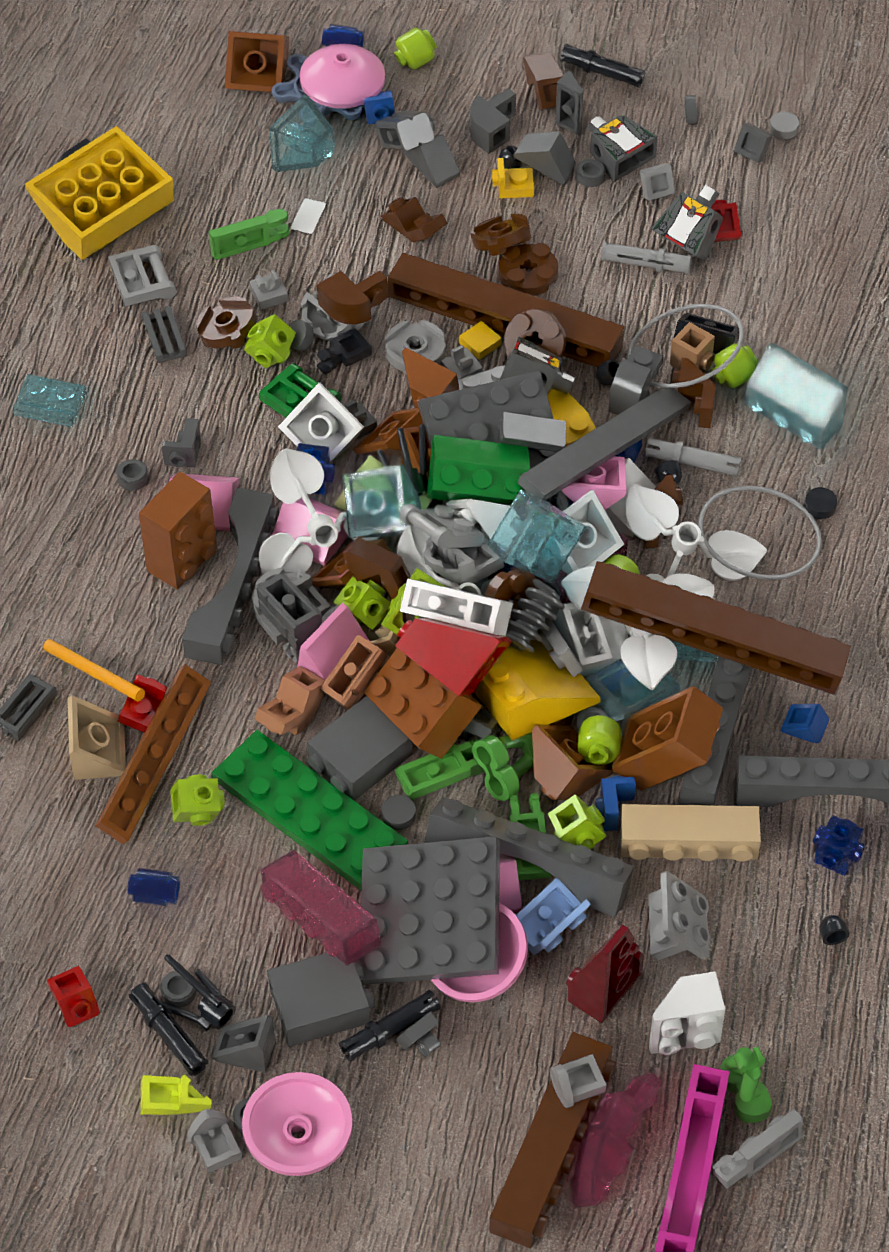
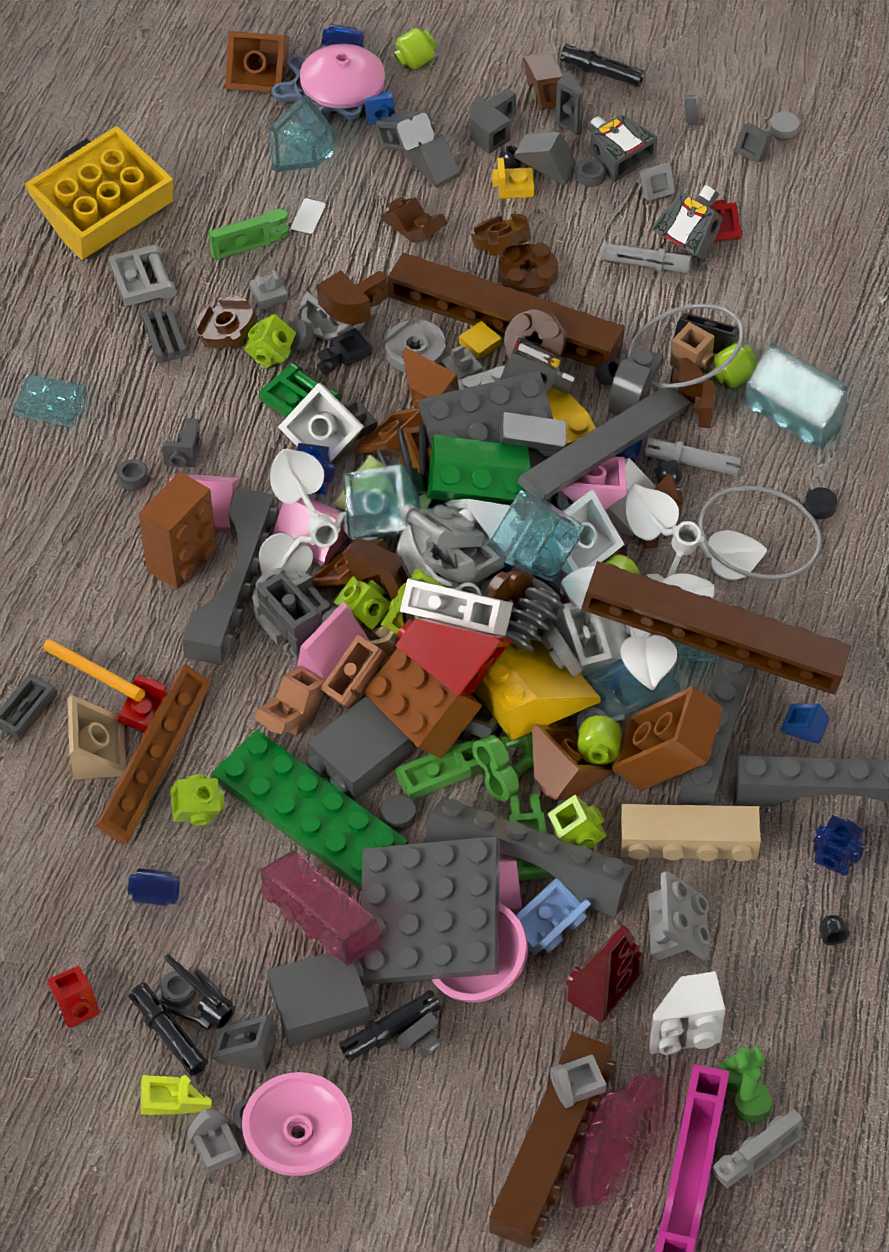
blue bracket [595,776,636,831] -> none

